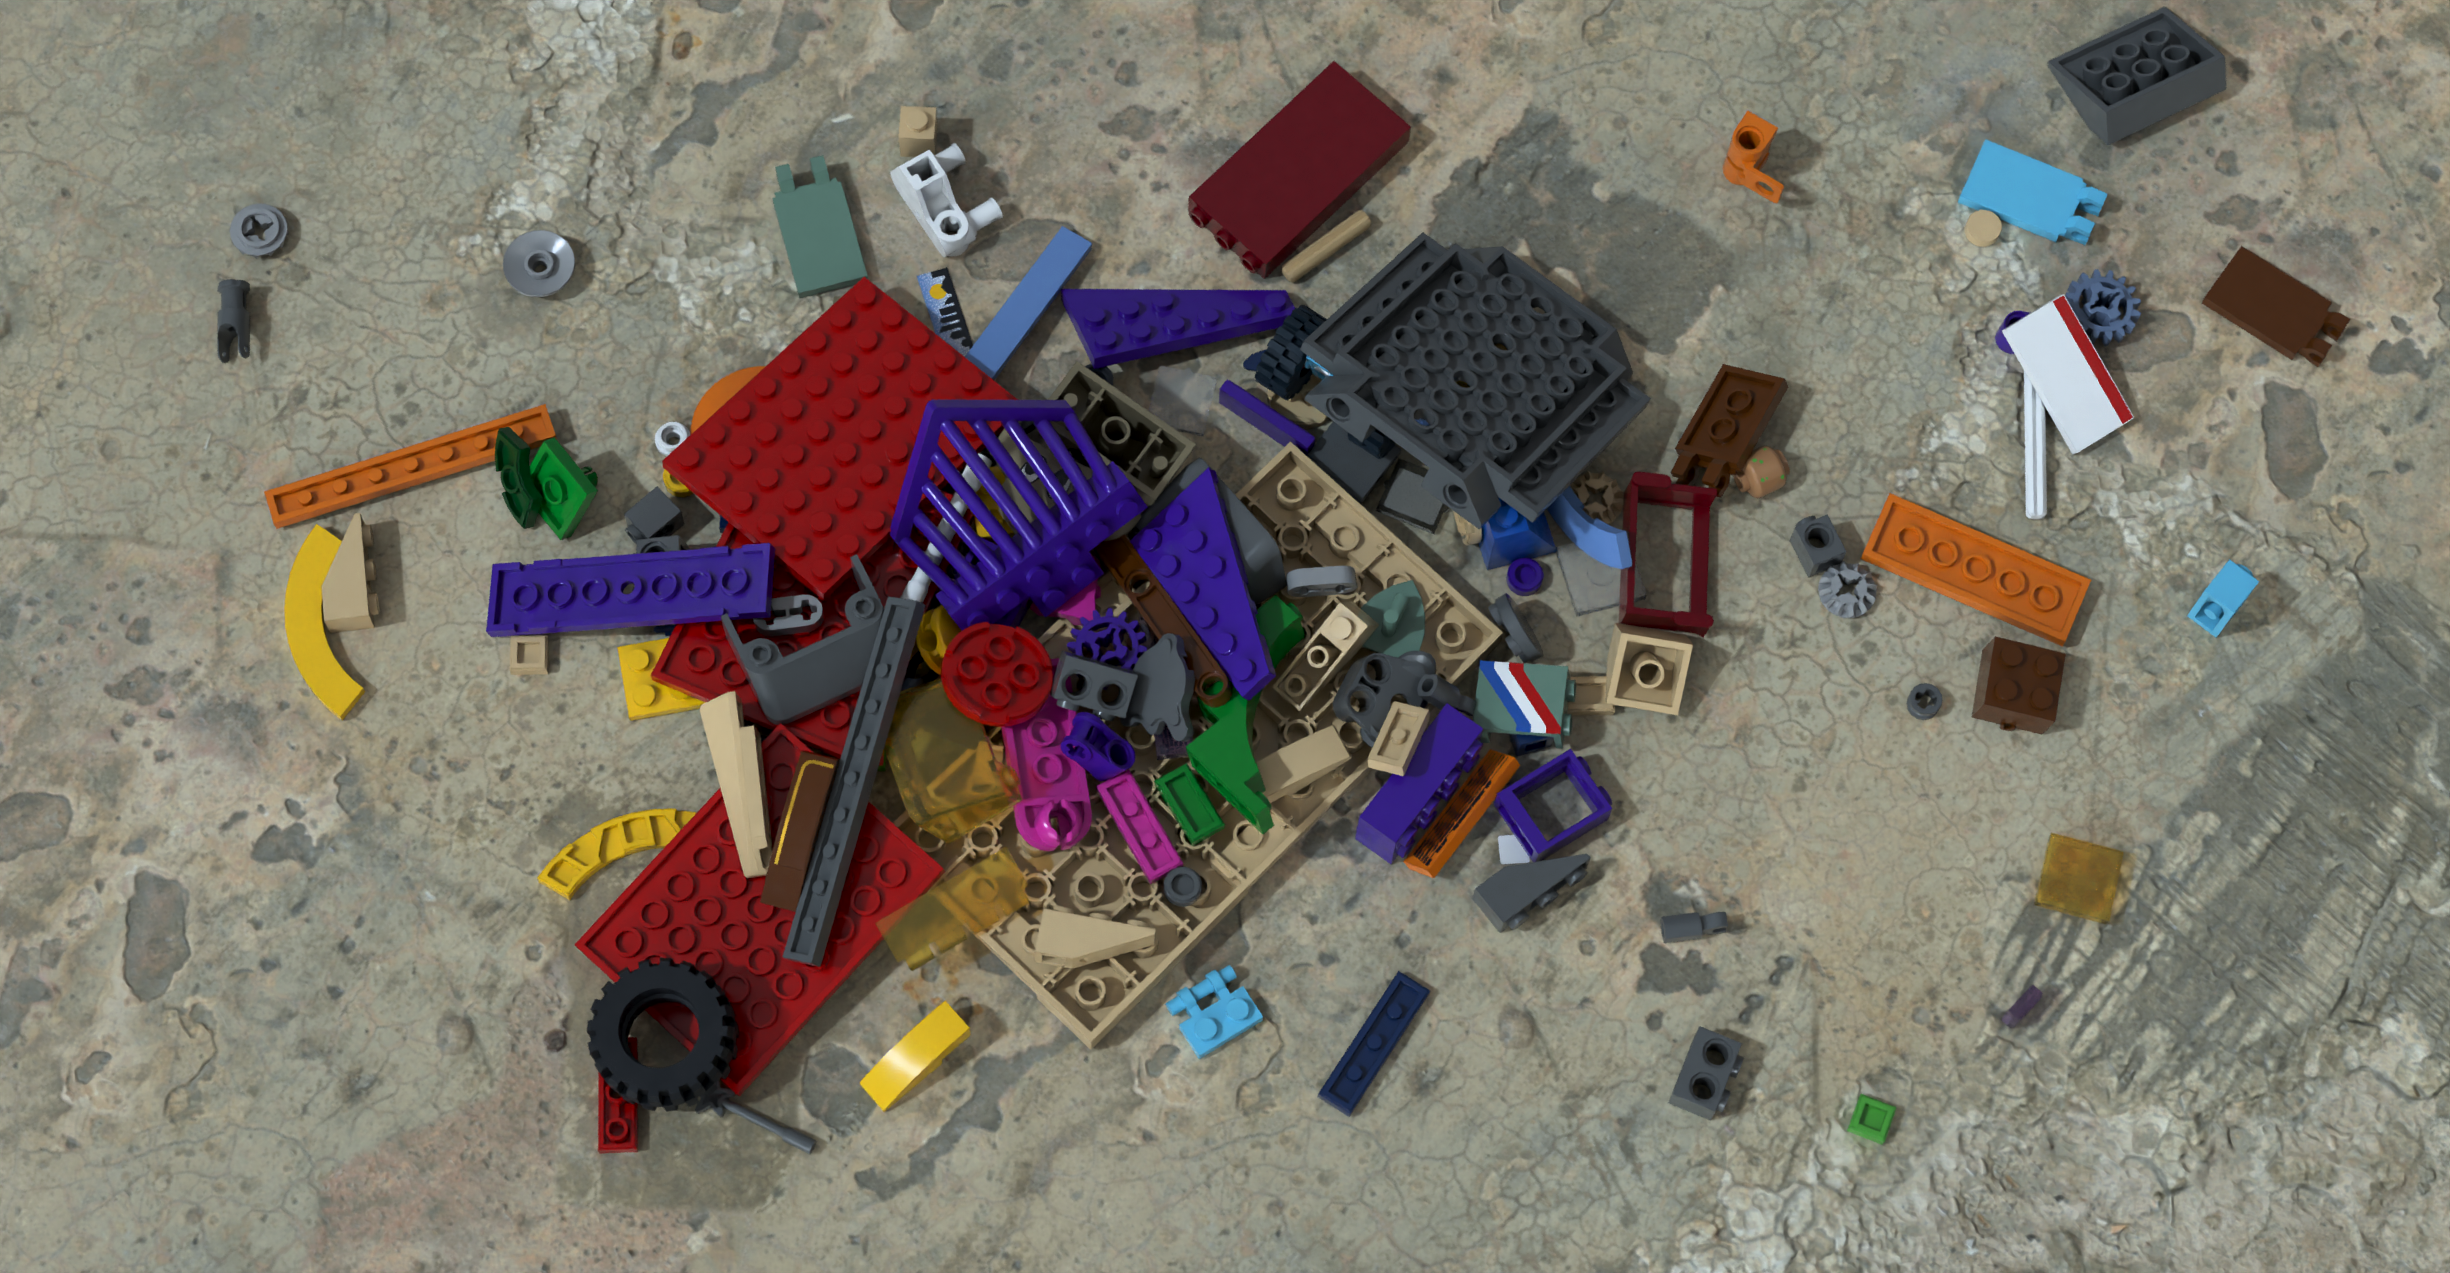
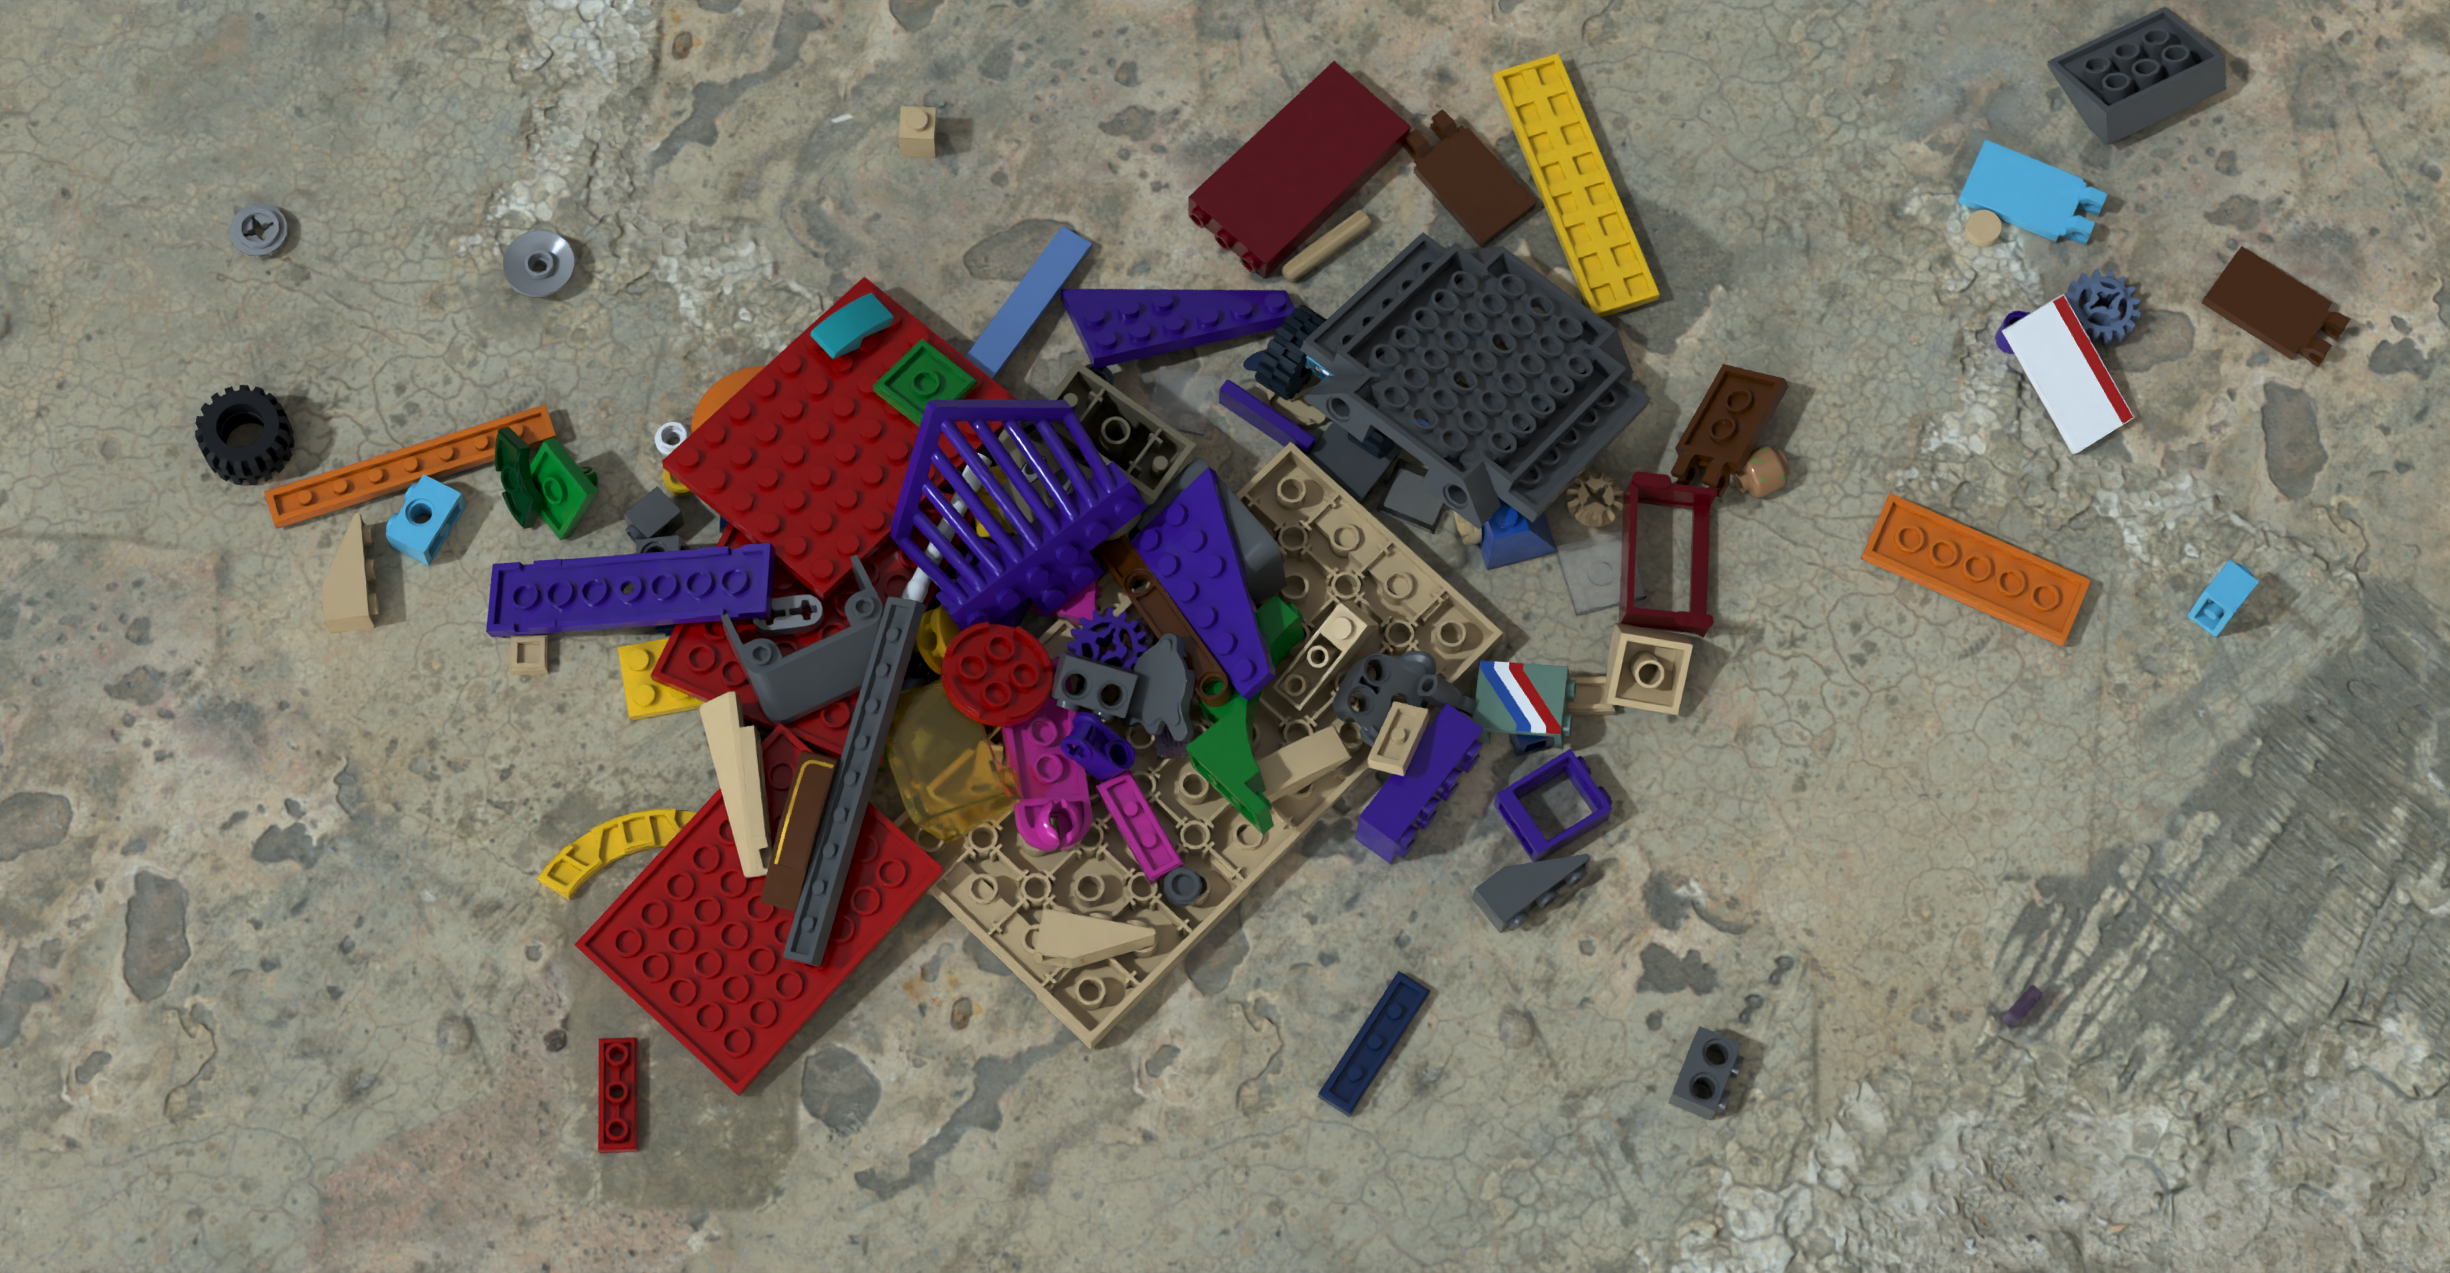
dark grey piece [217,279,250,363] -> none
yellow tile [284,524,365,721] -> none
black tyre [587,958,739,1112] -> none
dark grey piece [695,1079,817,1154] -> none
sand green tile [772,155,868,299] -> none
yellow slope [859,1000,971,1112] -> none
clear yellow windscreen [875,847,1029,971] -> none
white piece [890,143,1003,257] -> none
sticker [917,268,973,357] -> none
green tile [1154,763,1225,846] -> none
medium azure plate [1165,965,1263,1059] -> none
light grey beam [1286,566,1357,597] -> none
sand green shield [1361,580,1425,658] -> none
orange tile [1403,749,1521,878] -> none
dark grey tile [1488,593,1543,663] -> none
white sticker [1498,835,1530,864] -> none
dark purple tile [1506,558,1544,596] -> none
medium blue tile [1547,486,1632,569] -> none
dark grey bar [1660,912,1728,943] -> none
orange piece [1723,111,1784,203] -> none
dark grey brick [1790,514,1847,578] -> none
light grey gear [1818,561,1877,618] -> none
bright green tile [1847,1094,1897,1145] -> none
dark grey bush [1906,683,1943,720] -> none
reddish brown brick [1971,636,2066,735] -> none
white axle [2024,371,2047,520] -> none
clear yellow tile [2034,833,2124,924] -> none
none -> black tyre [195,385,295,485]
none -> medium azure brick [386,474,466,566]
none -> teal slope [810,293,894,359]
none -> green tile [873,338,977,427]
none -> reddish brown tile [1403,109,1536,248]
none -> yellow plate [1492,53,1660,318]

